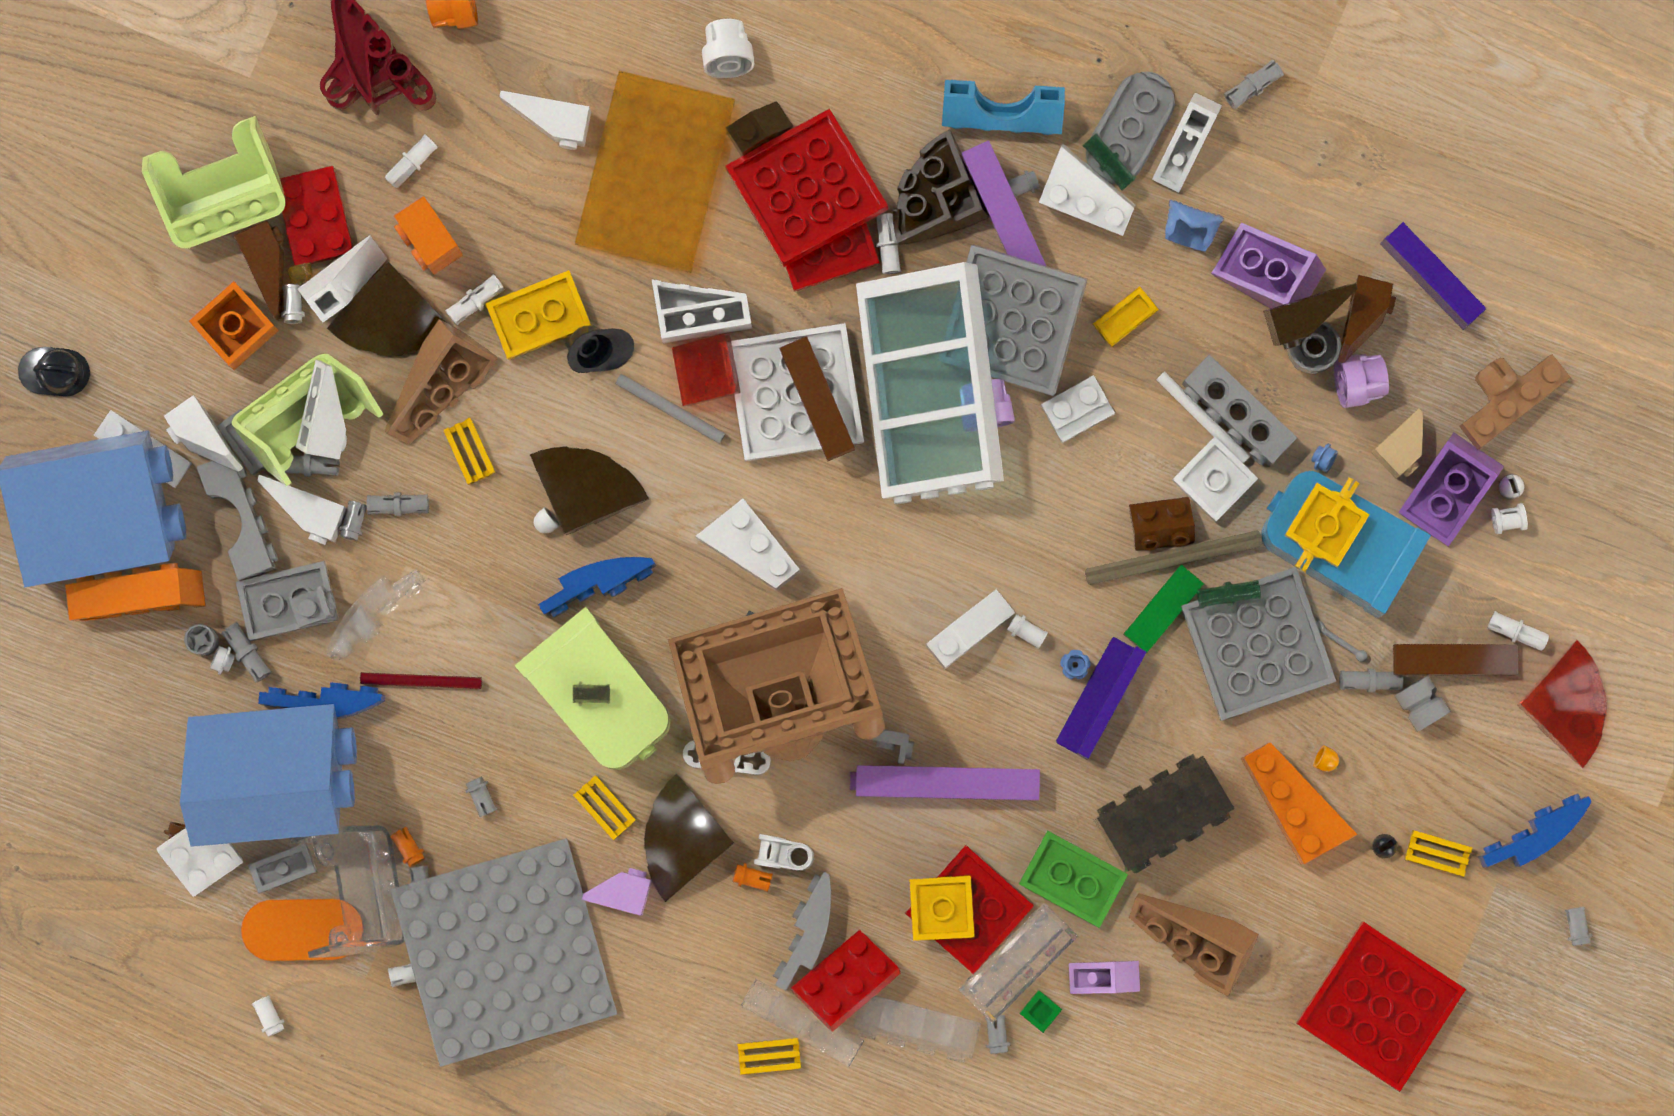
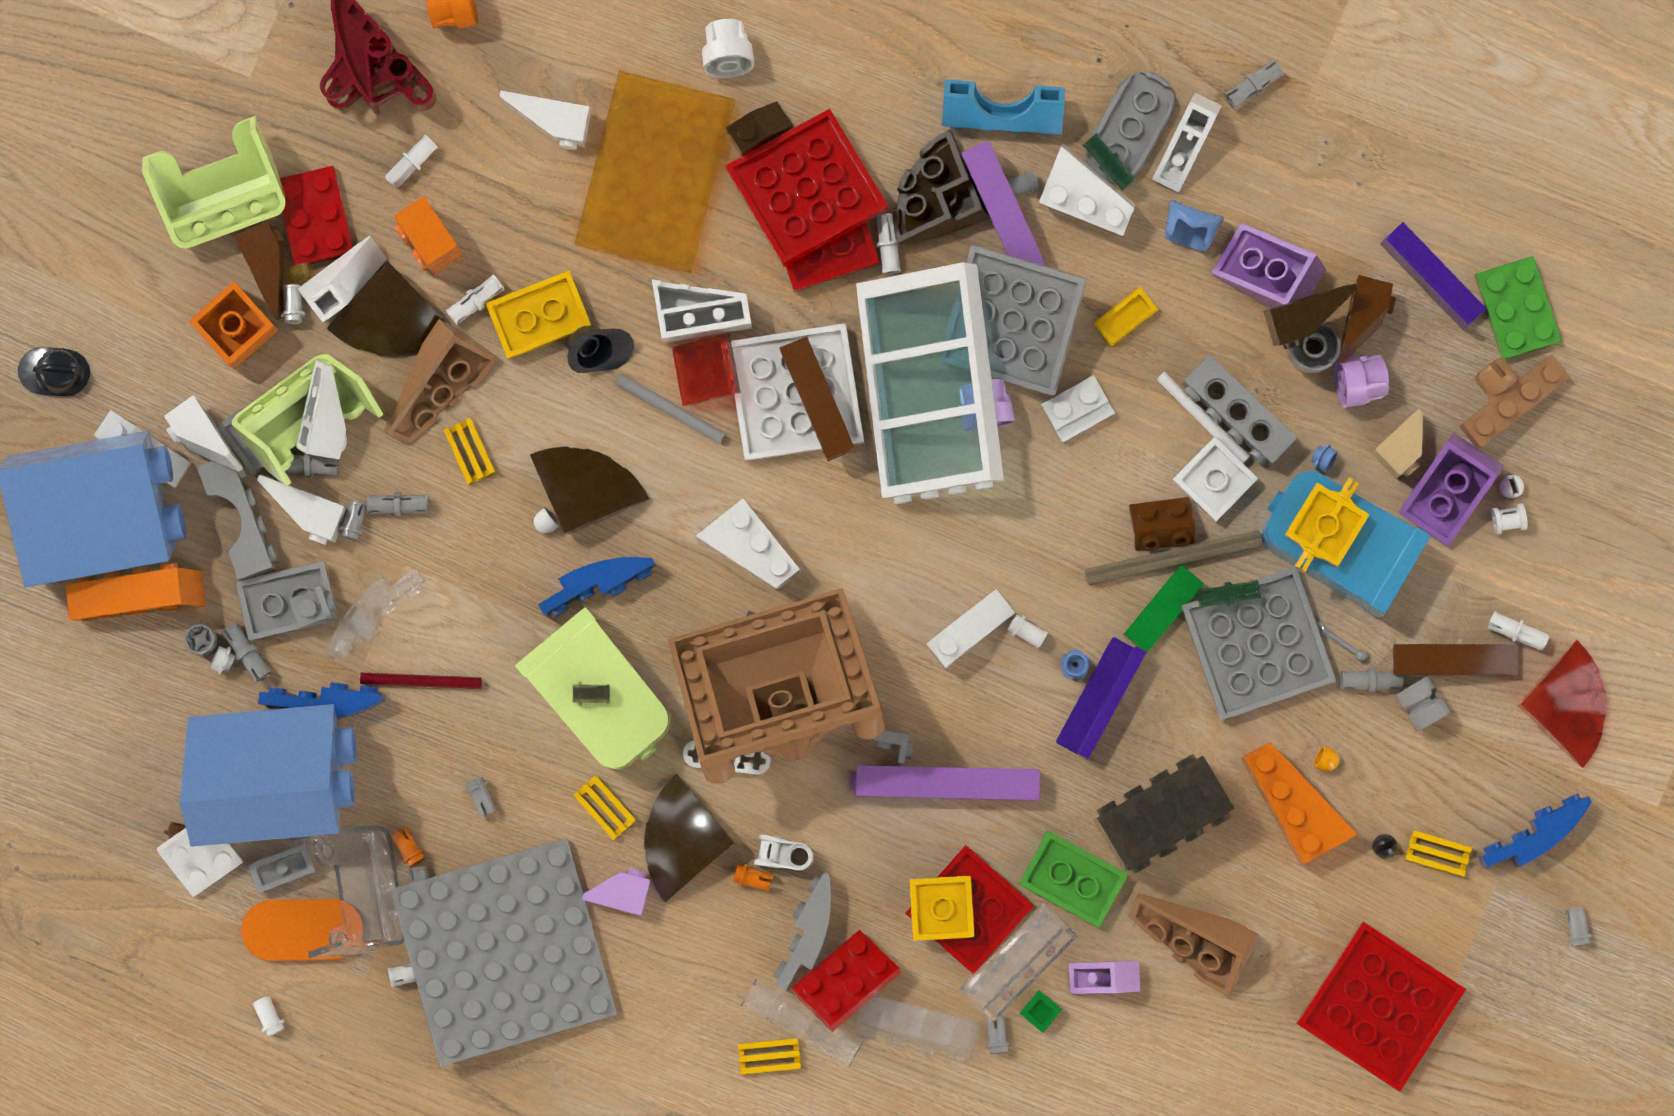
none -> bright green plate [1474,256,1561,360]

